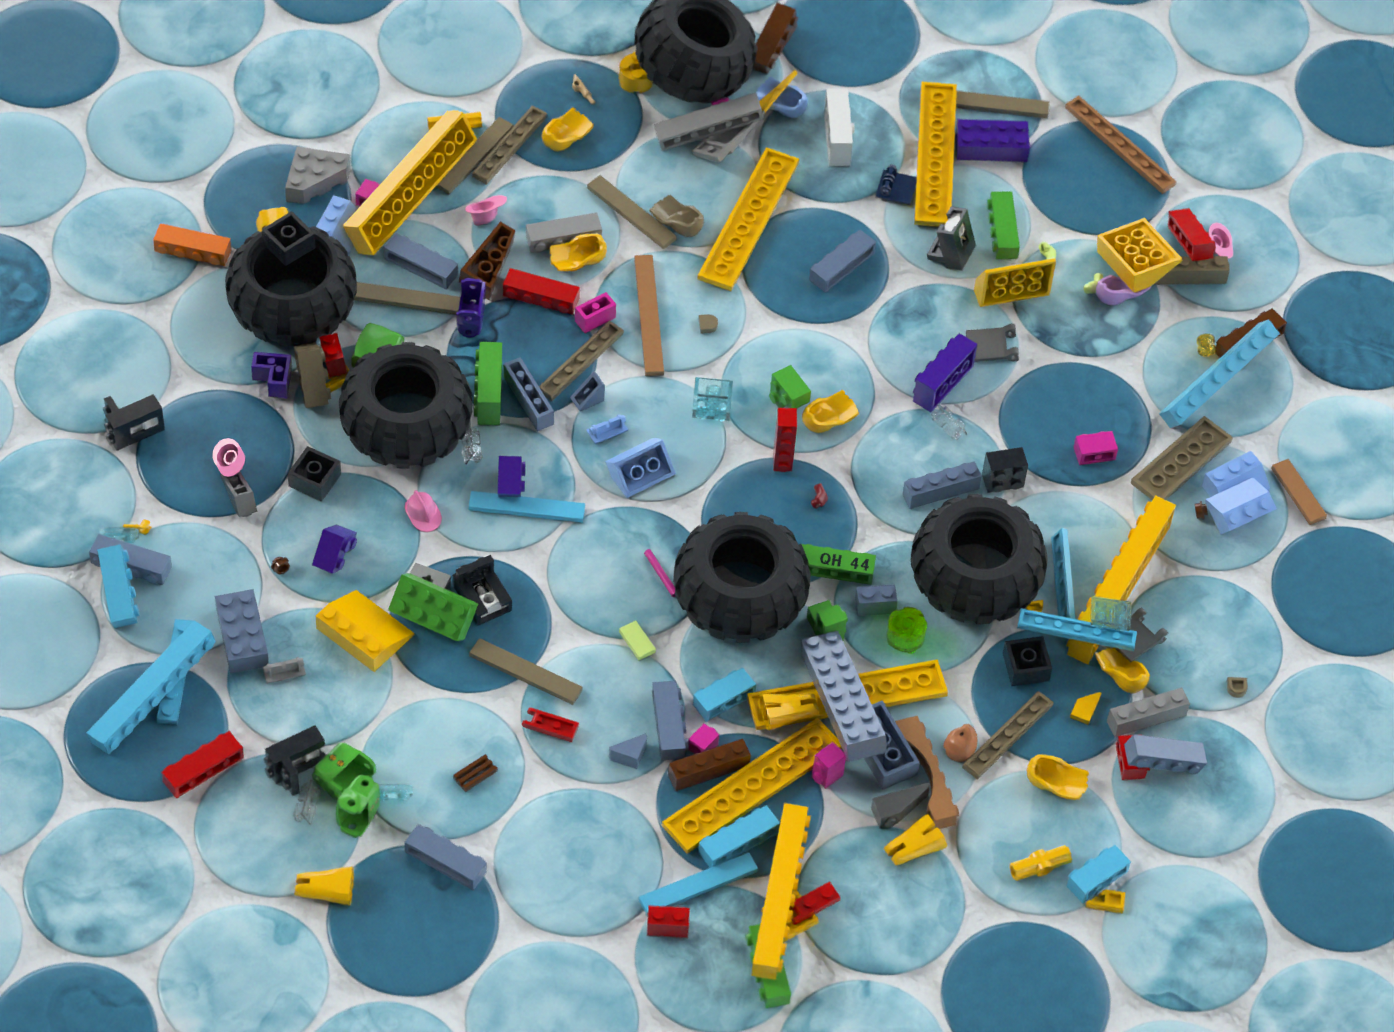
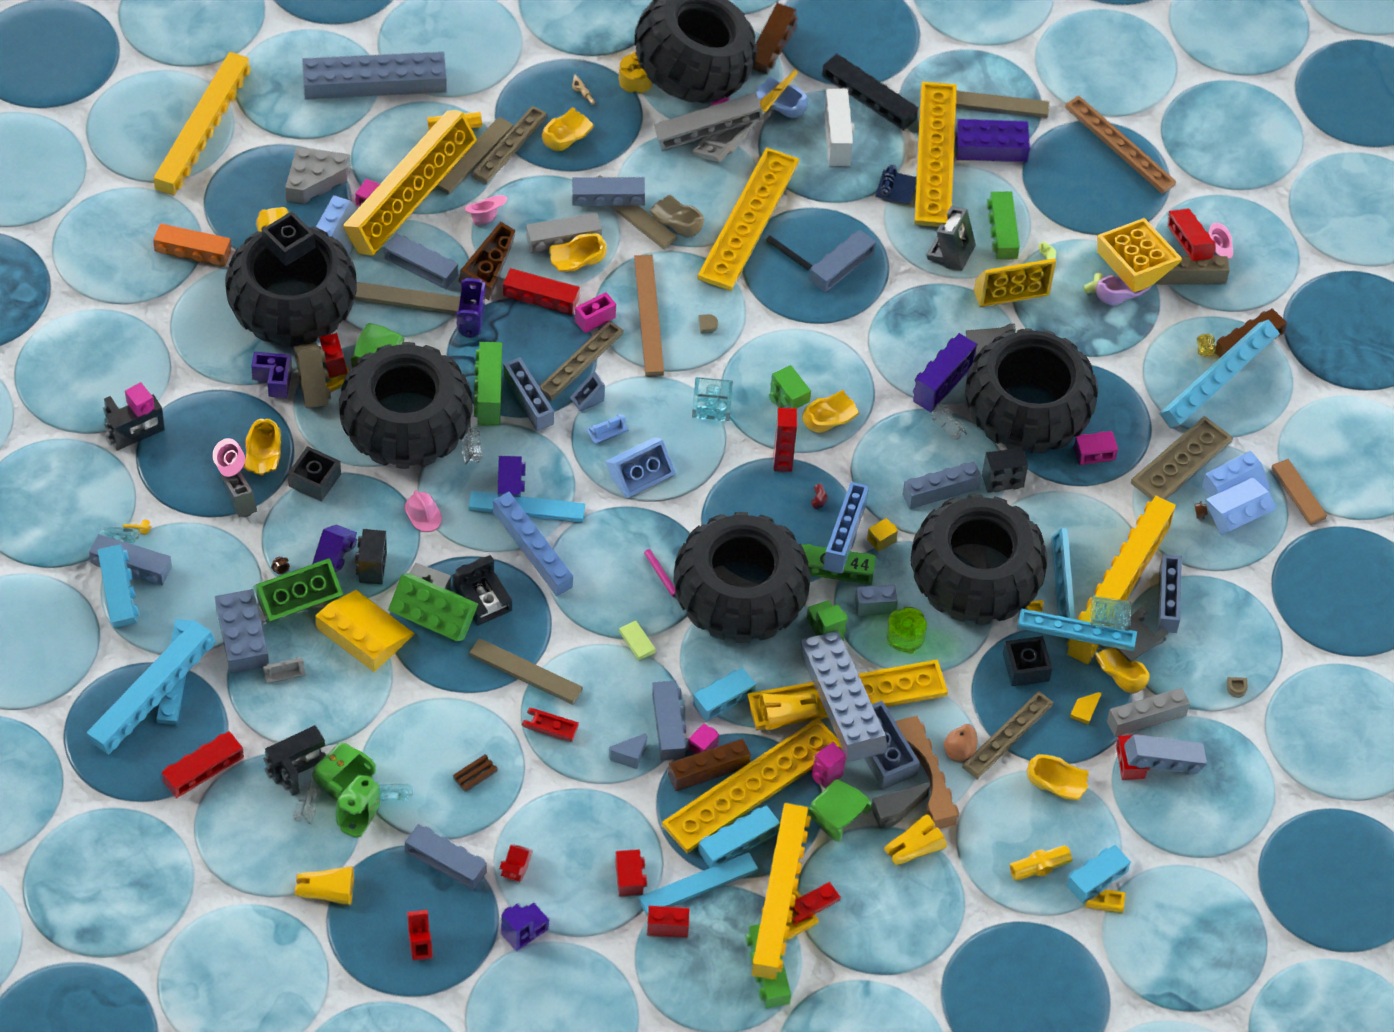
none -> dark pink brick [125,382,155,417]
none -> yellow brick [153,52,251,196]
none -> yellow hair [244,419,281,475]
none -> bright green brick [253,558,343,623]
none -> sand blue brick [302,52,447,99]
none -> black brick [355,529,387,585]
none -> red brick [407,910,433,961]
none -> medium blue brick [493,492,573,597]
none -> red brick [499,844,533,882]
none -> dark purple brick [501,902,549,952]
none -> sand blue brick [572,177,645,206]
none -> red brick [615,849,647,897]
none -> black bar [766,235,812,271]
none -> bright green piece [808,780,872,841]
none -> black brick [822,53,918,131]
none -> medium blue brick [823,482,869,574]
none -> yellow brick [867,518,898,552]
none -> black tyre [965,328,1098,454]
none -> sand blue brick [1157,554,1182,633]

